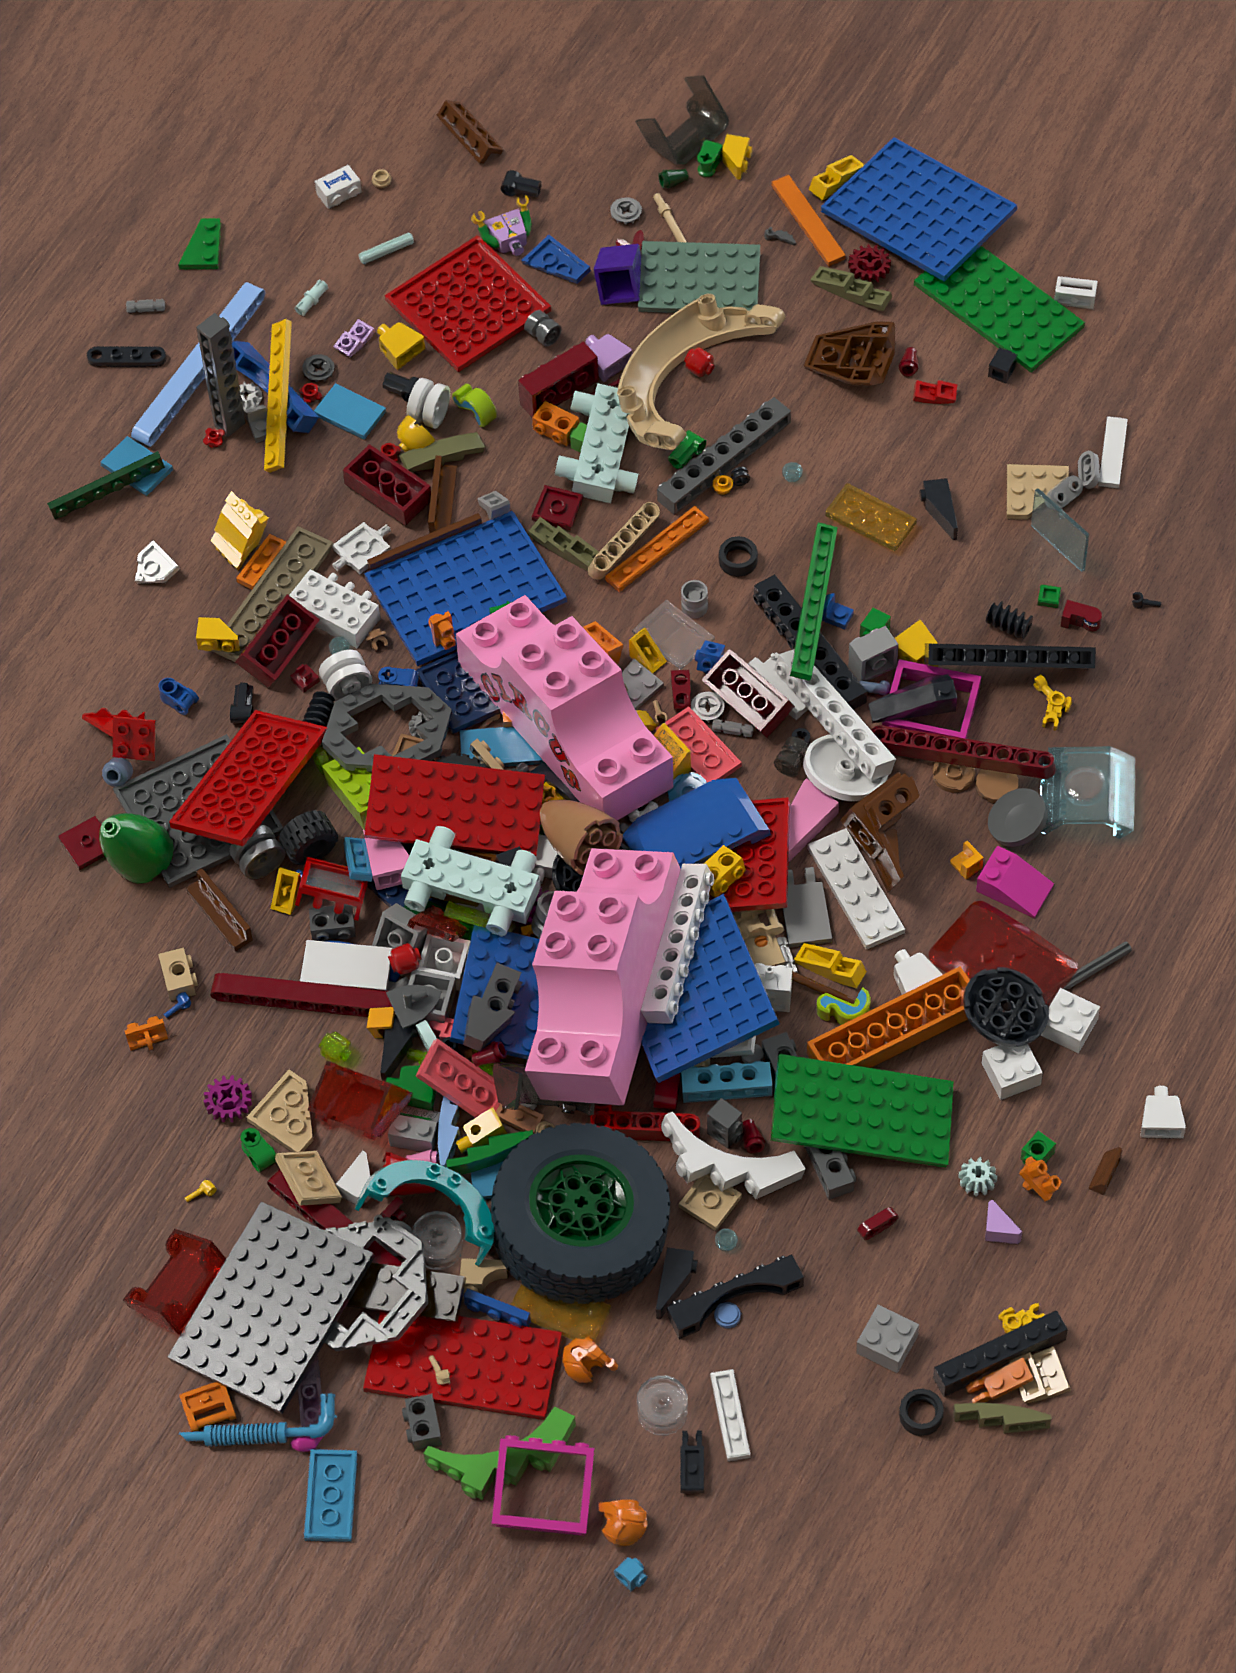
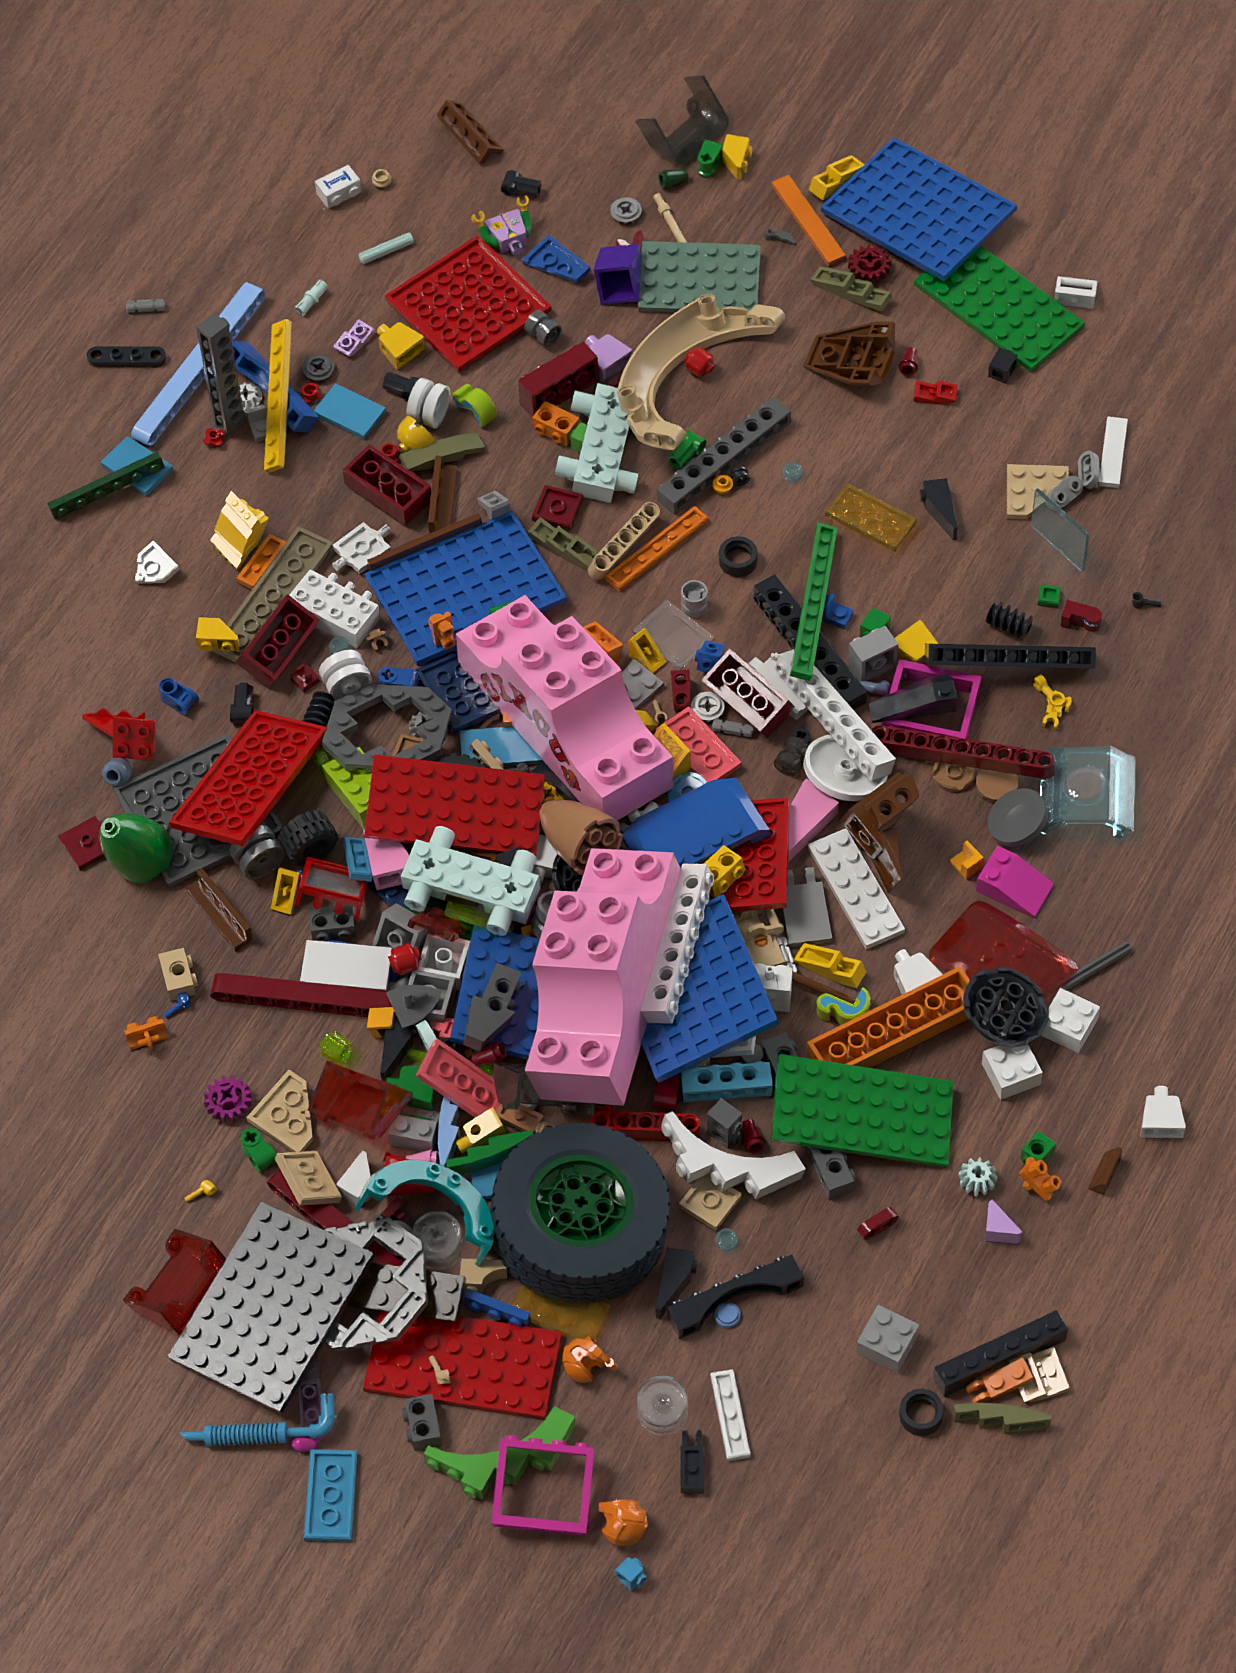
green wing [178,218,221,270] -> none
orange plate [179,1382,236,1432] -> none
yellow piece [998,1303,1045,1334] -> none

